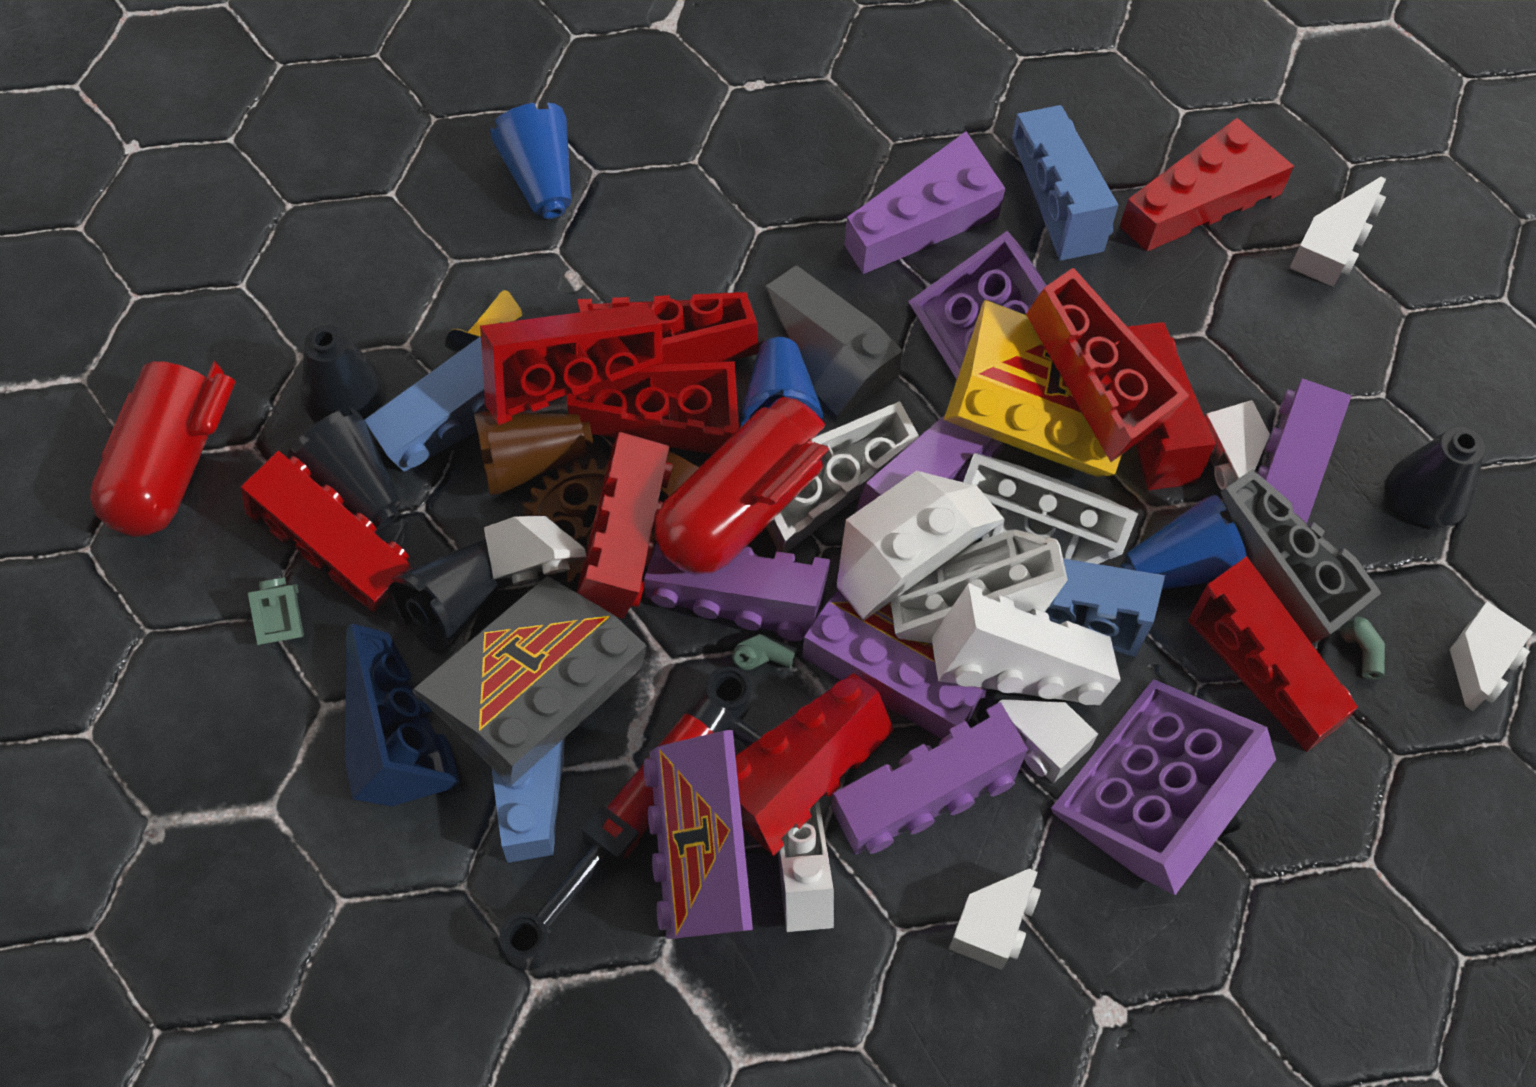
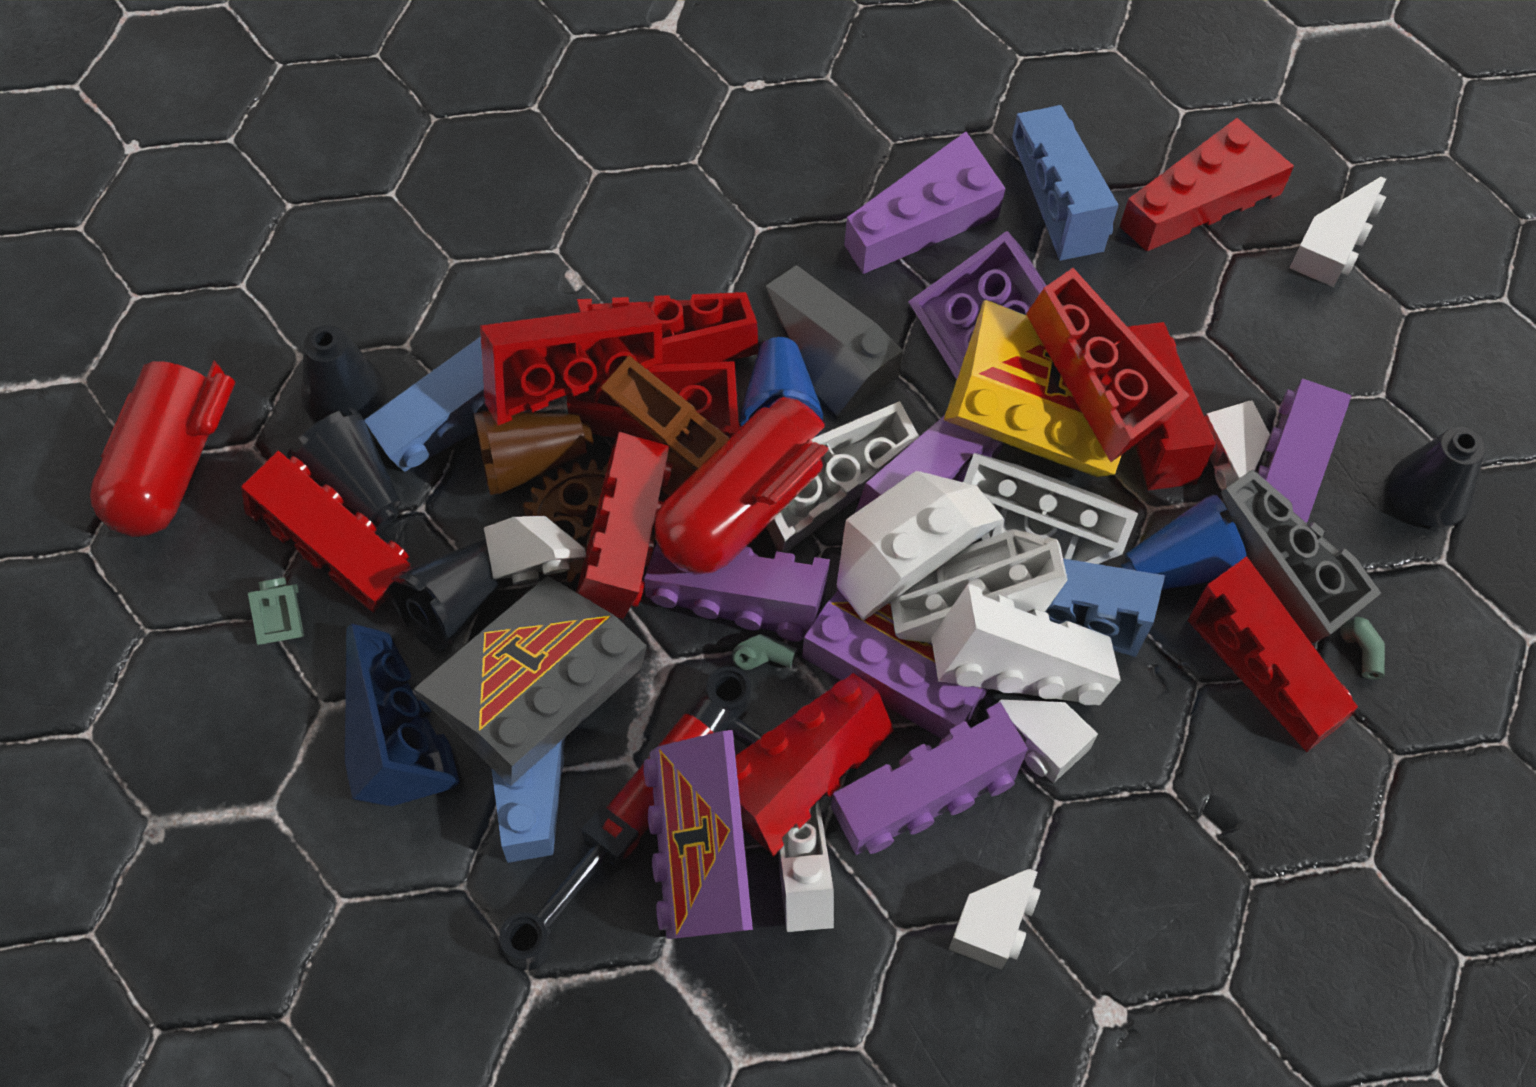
yellow piece [445,290,522,353] -> none
blue cone [489,103,571,219] -> none
medium lavender slope [1051,679,1276,895] -> none
white slope [1450,602,1533,711] -> none
none -> dark orange slope [601,356,729,471]

